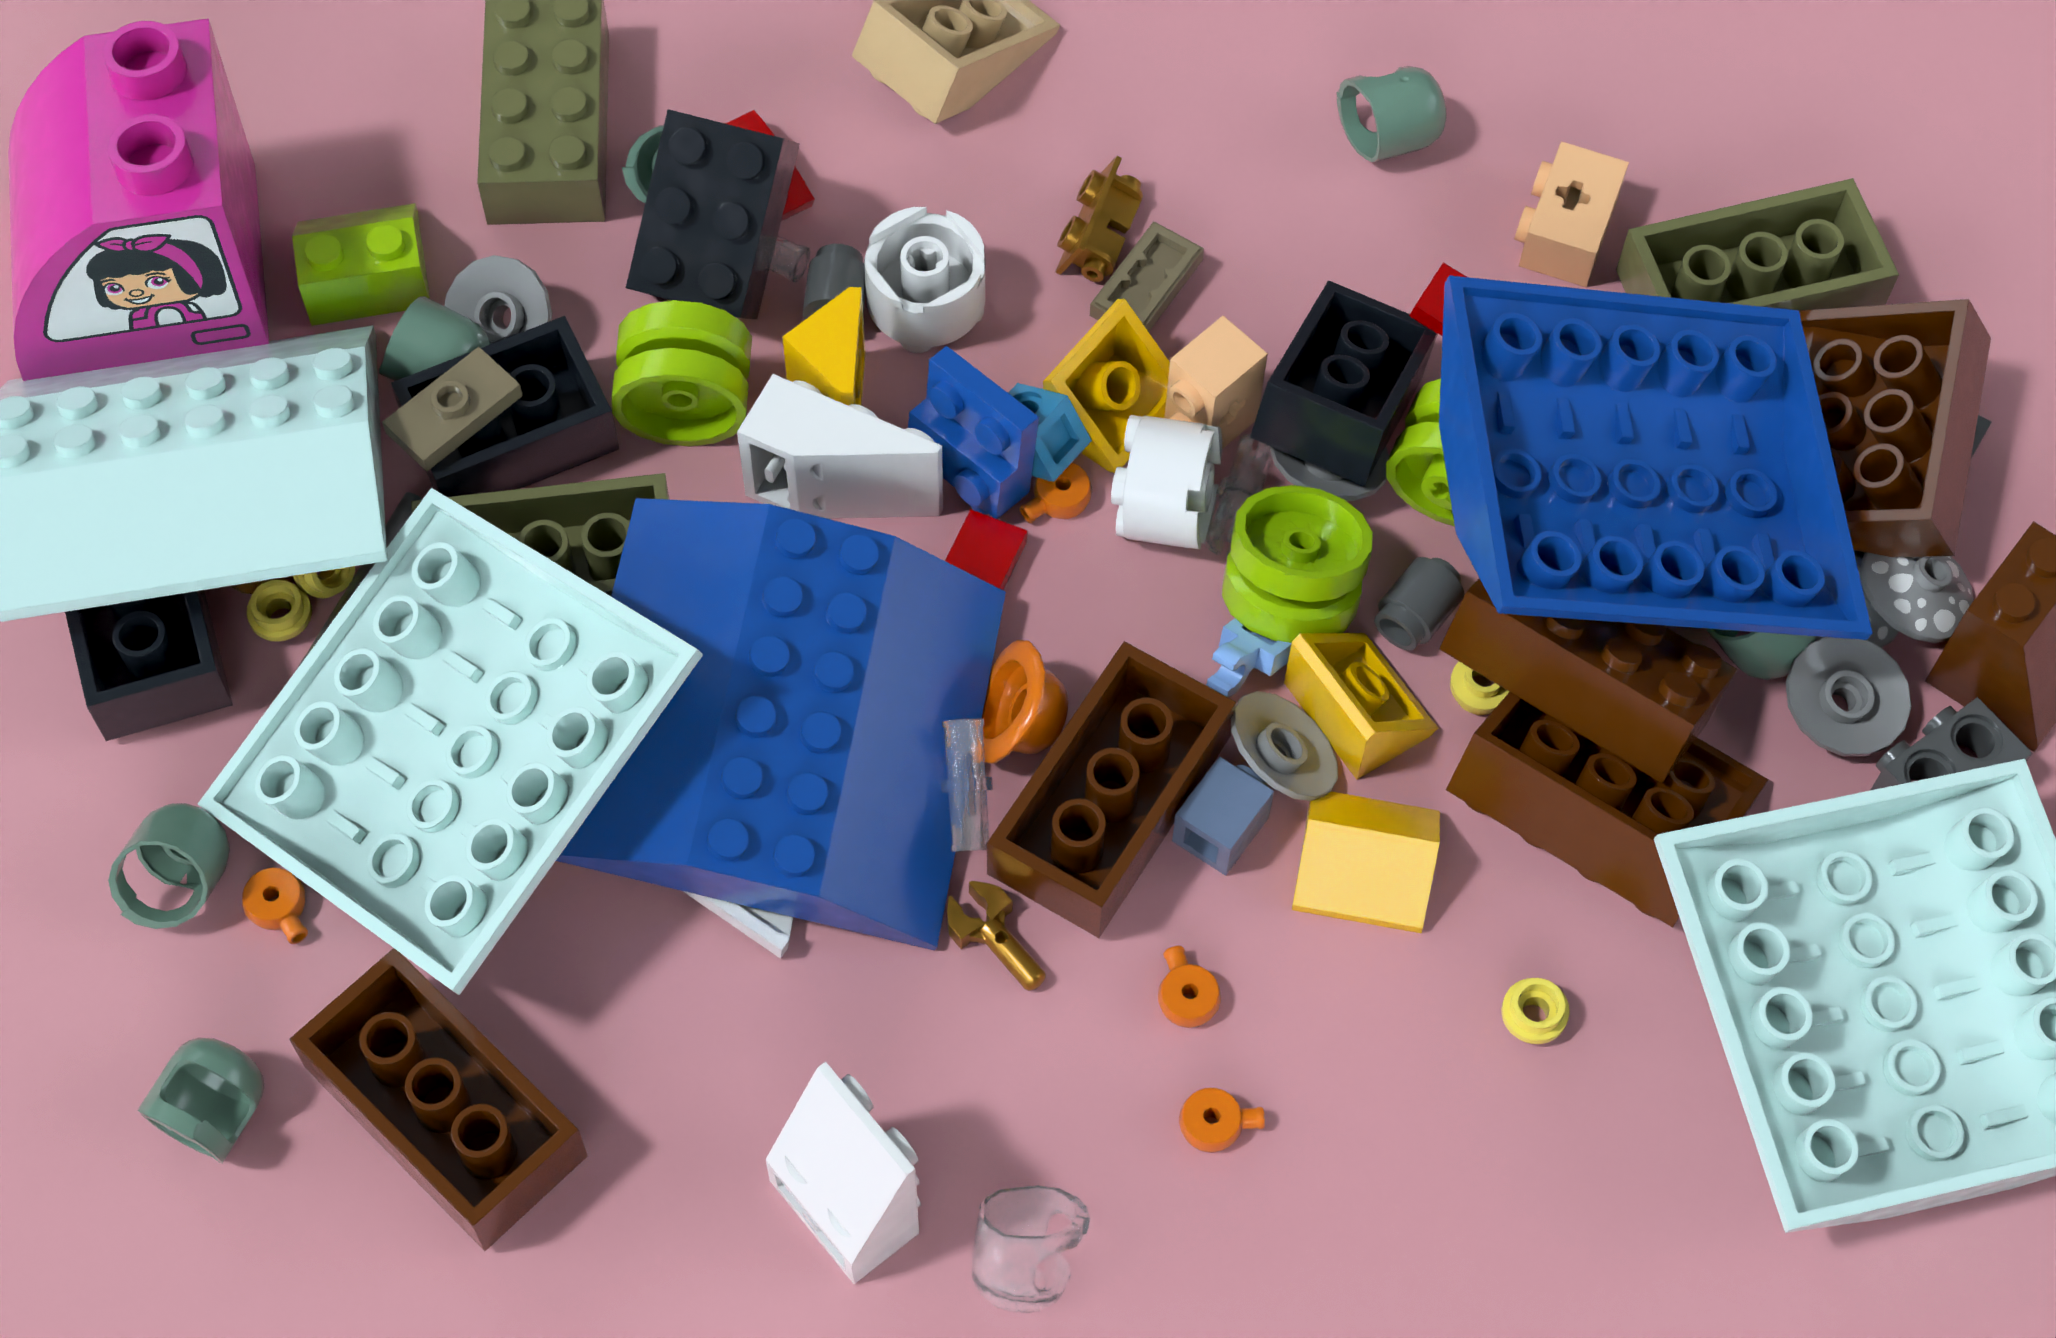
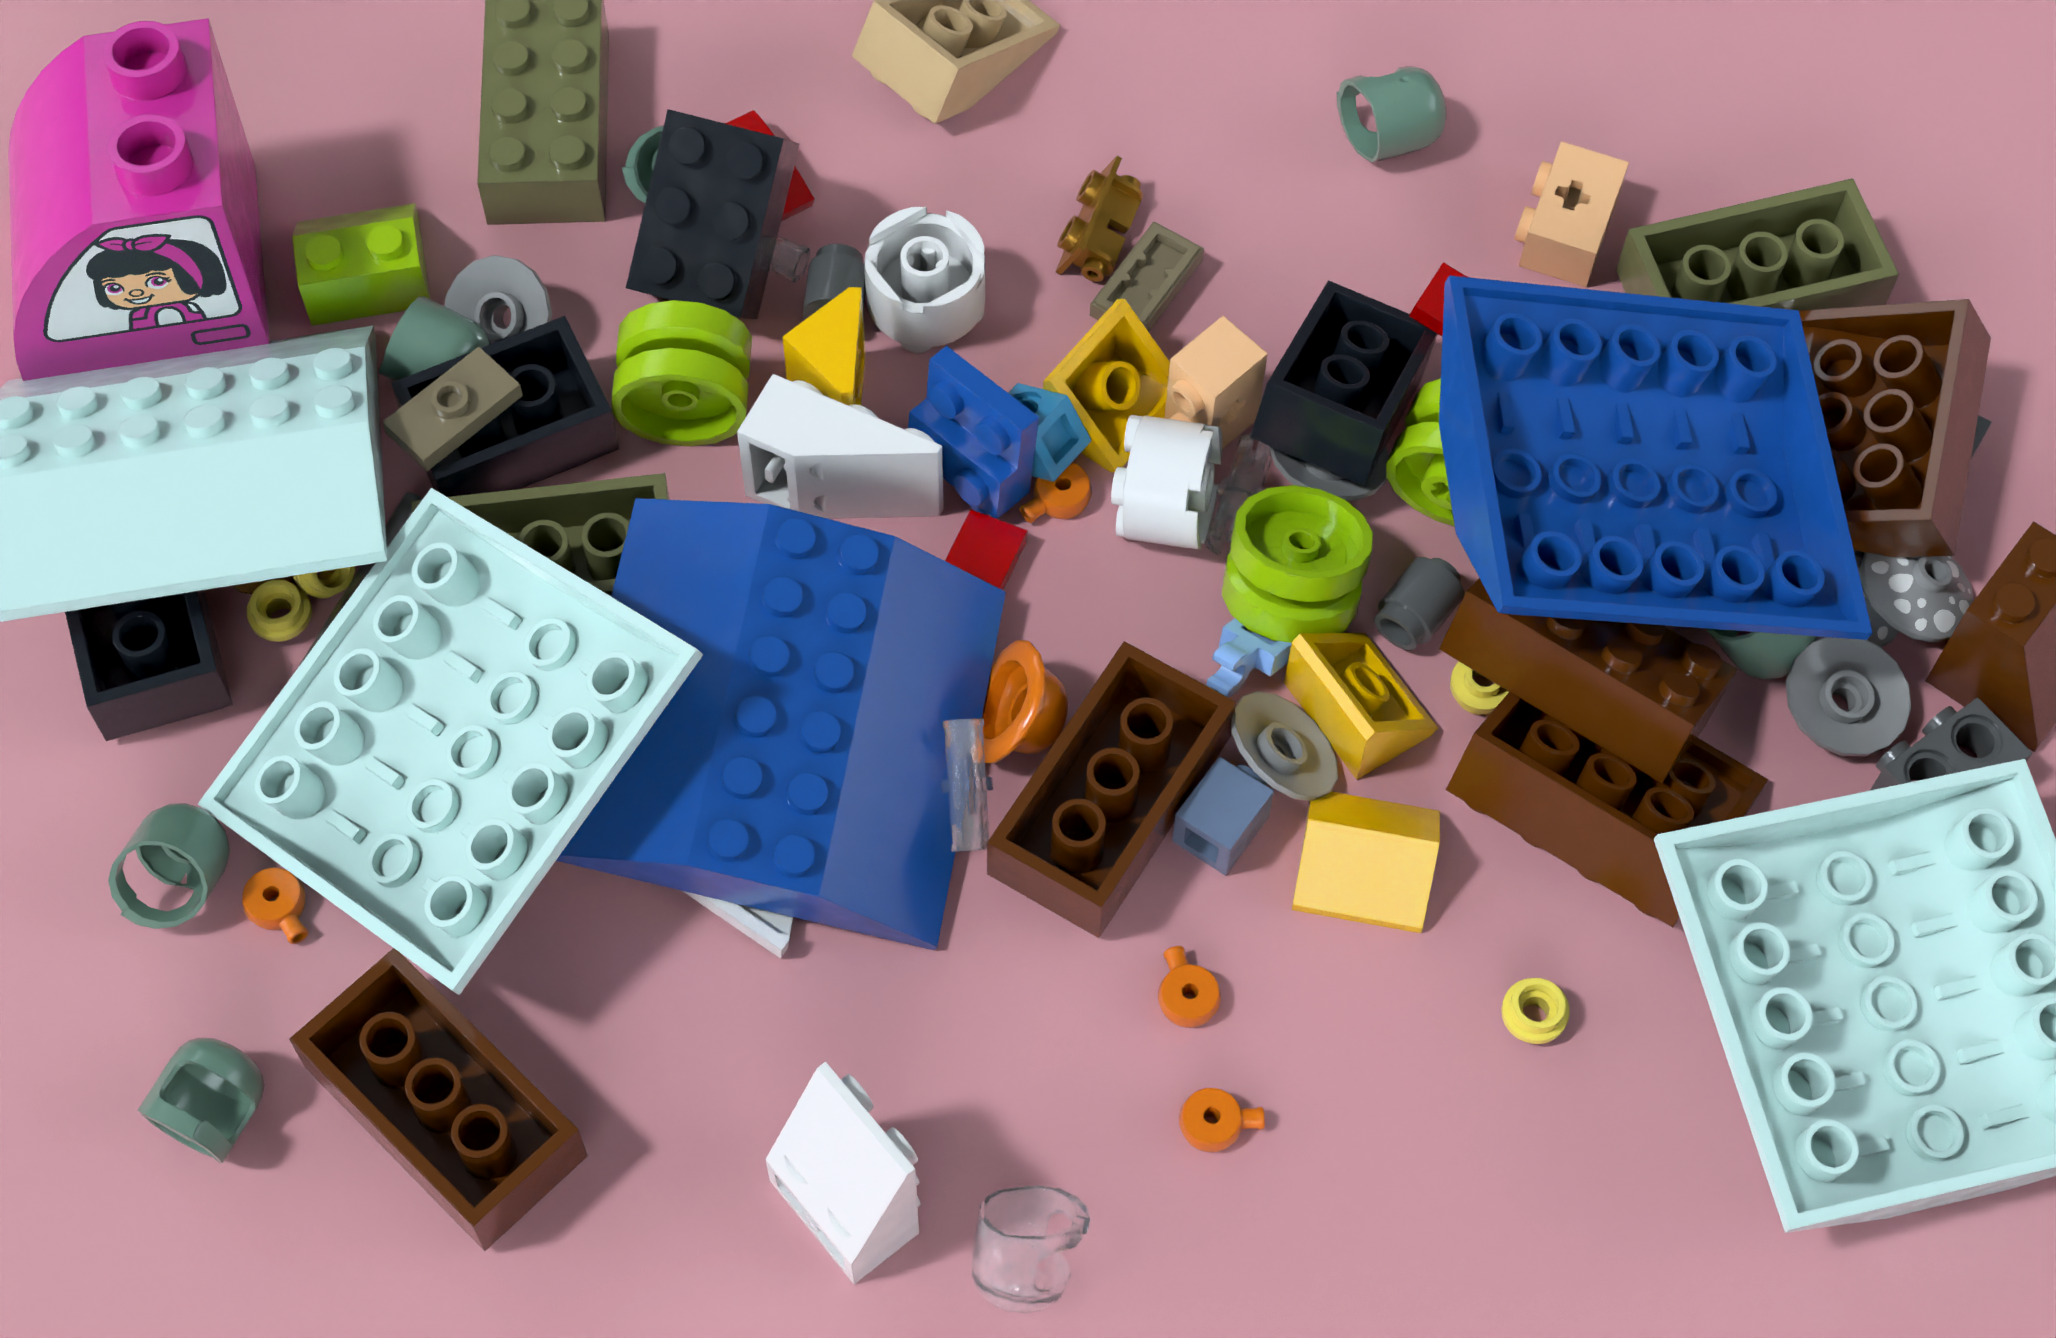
pearl gold bar [947,881,1046,991] -> none

